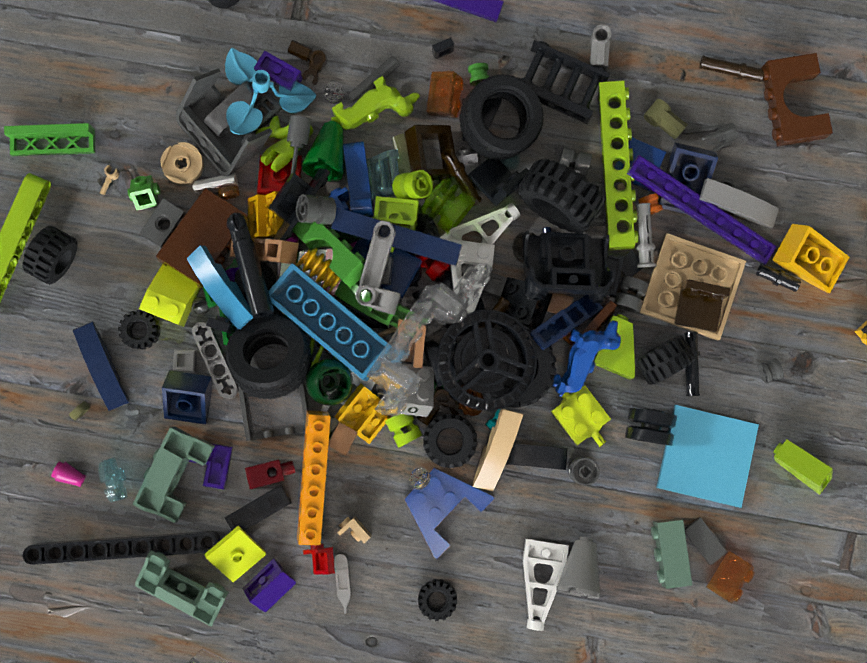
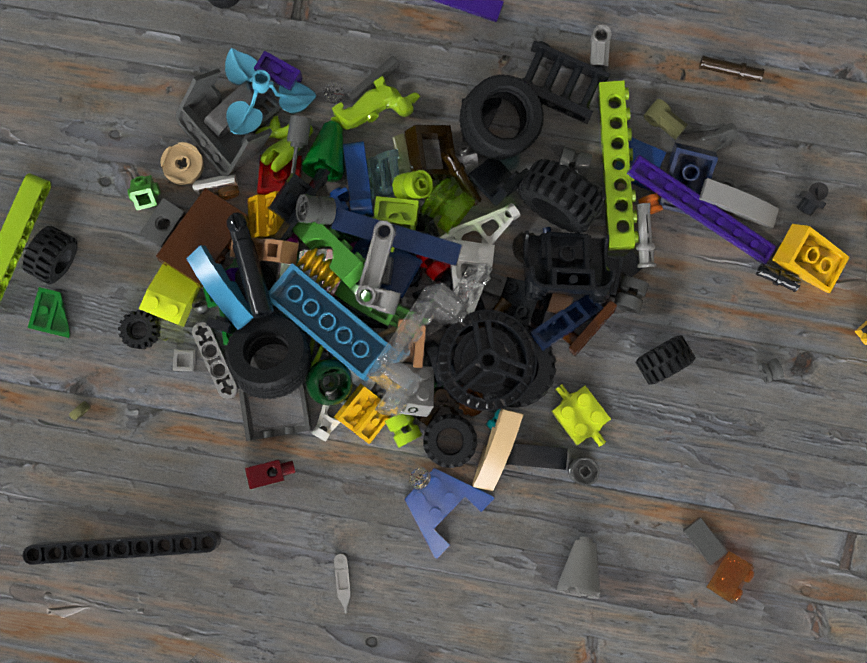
bright green fence [4,123,95,156] -> none
dark pink cone [51,461,86,487] -> none
dark blue slope [73,321,129,411] -> none
clear light blue plate [99,457,127,502] -> none
tan hand [100,165,119,195] -> none
sand green bracket [132,427,215,523] -> none
sand green bracket [135,550,229,627] -> none
dark blue slope [162,370,212,424] -> none
dark purple tile [189,443,233,490] -> none
neon yellow plate [205,526,266,582] -> none
black tile [225,485,292,531] -> none
dark purple panel [242,559,296,612] -> none
dark brown bar [288,40,327,85] -> none
light orange brick [297,410,331,545] -> none
red bracket [303,543,335,575] -> none
medium nougat panel [328,422,358,455] -> none
tan bracket [337,516,372,543] -> none
black tyre [418,579,457,621] -> none
clear orange bracket [426,71,463,118] -> none
black tile [432,38,454,59] -> none
bright green wheel [468,63,490,86] -> none
white plate [522,538,569,631] -> none
blue animal [552,320,621,397] -> none
lime slope [594,314,635,380] -> none
black wheel [625,408,677,446] -> none
tan plate [640,233,746,341] -> none
sand green brick [651,518,692,589] -> none
medium azure tile [656,405,759,508] -> none
dark brown bracket [674,279,730,332] -> none
black pin [684,332,700,396] -> none
reddish brown arch [761,53,833,147] -> none
lime slope [773,439,833,495] -> none
none -> green wing [27,287,71,338]
none -> black hips [796,182,828,216]

